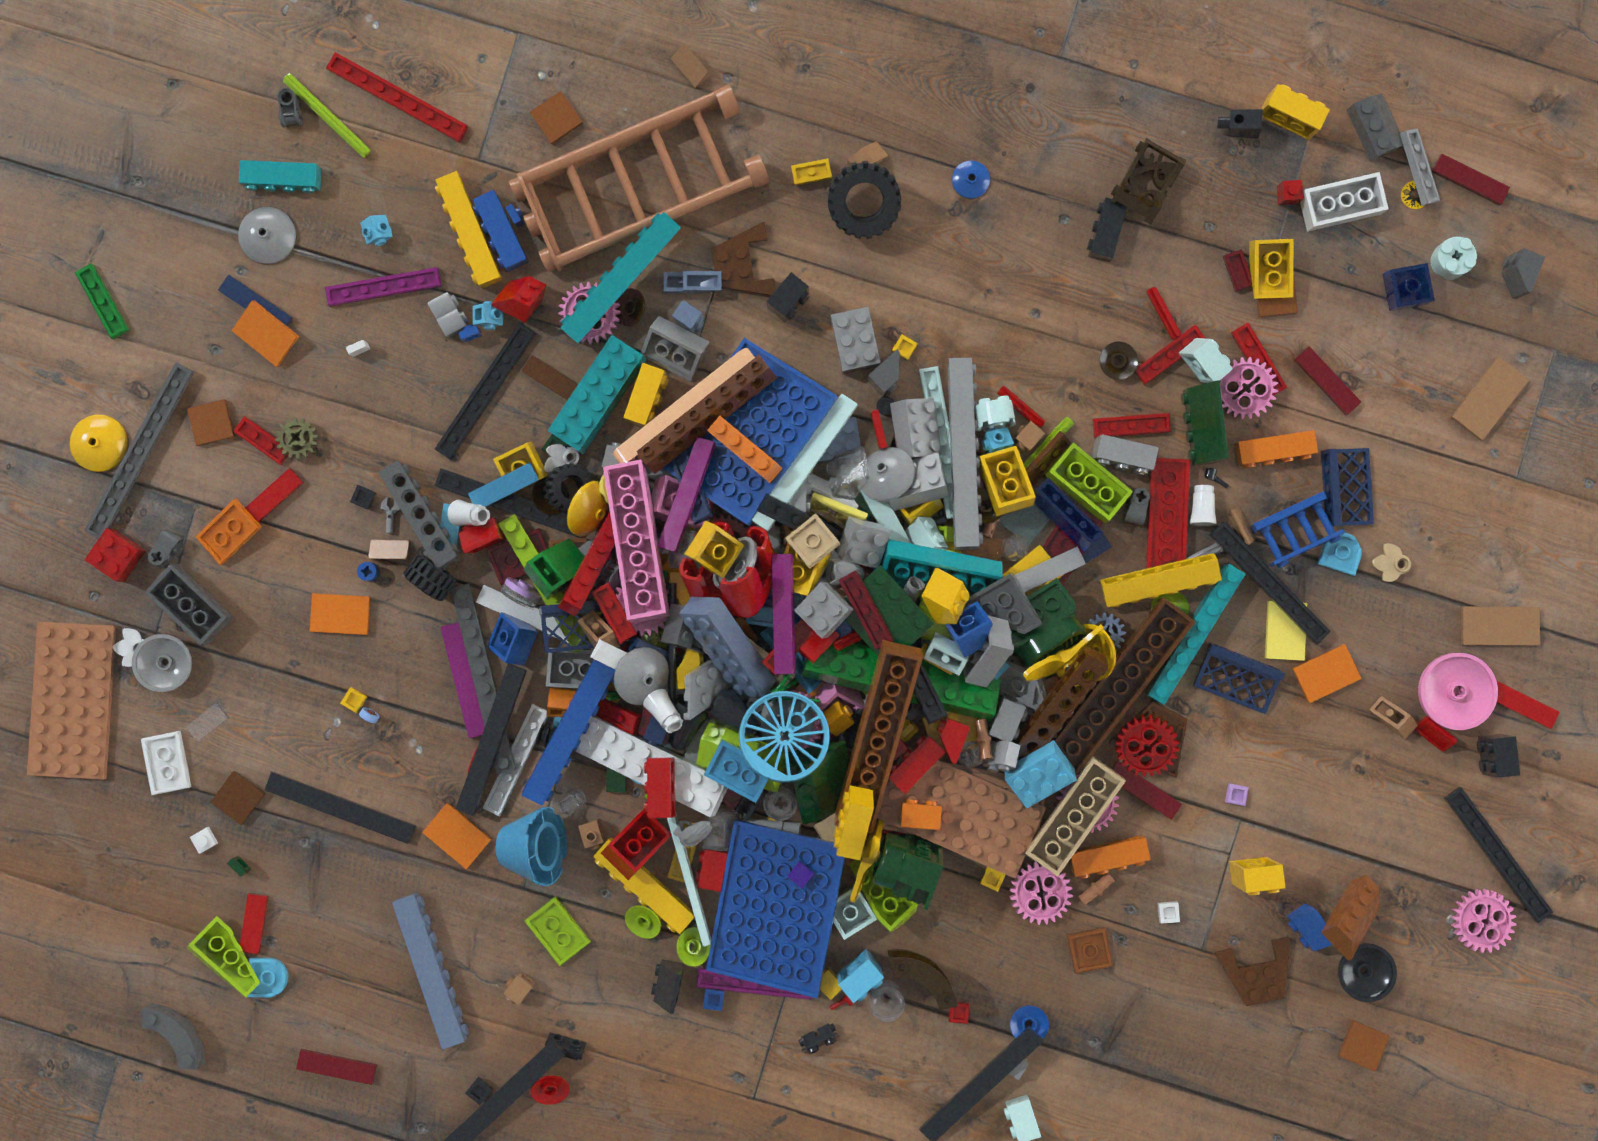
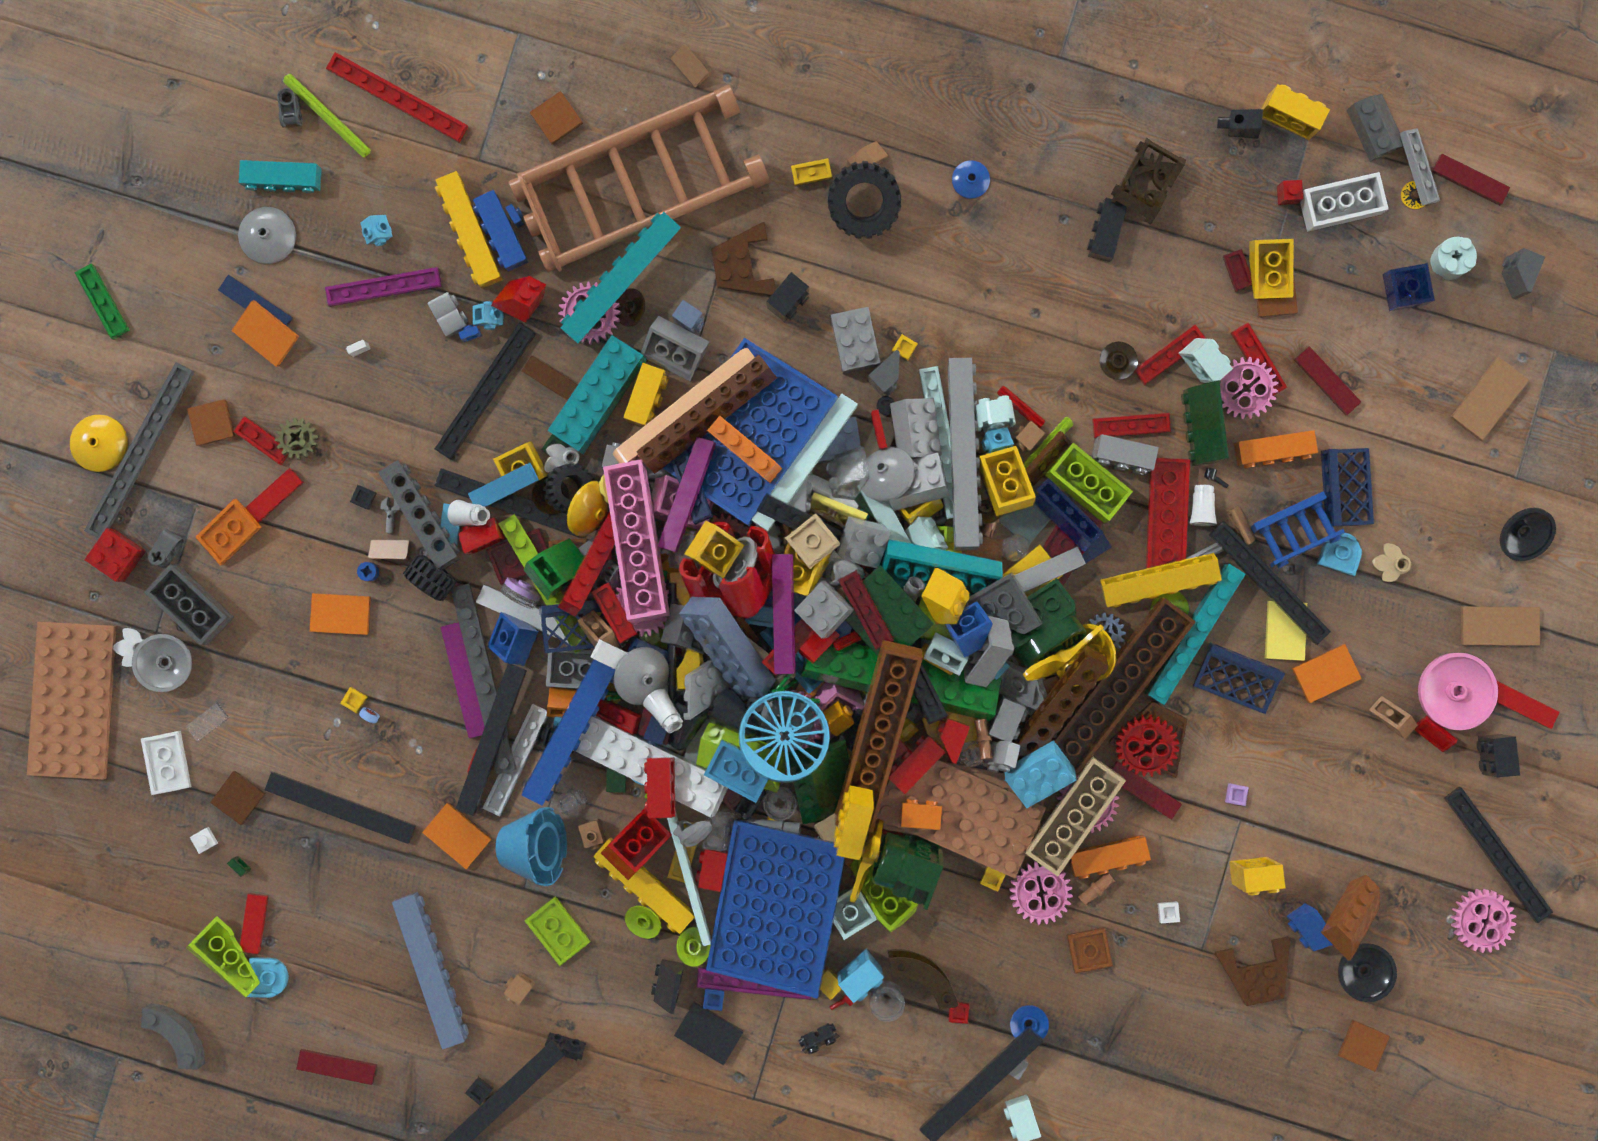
red dish [531,1076,570,1105] -> none
sand blue slope [663,271,722,294] -> none
dark purple tile [787,861,815,889] -> none
dark grey piece [1123,488,1150,526] -> none
red axle [1146,287,1181,340] -> none
none -> black tile [674,1001,744,1066]
none -> black dish [1499,507,1556,561]

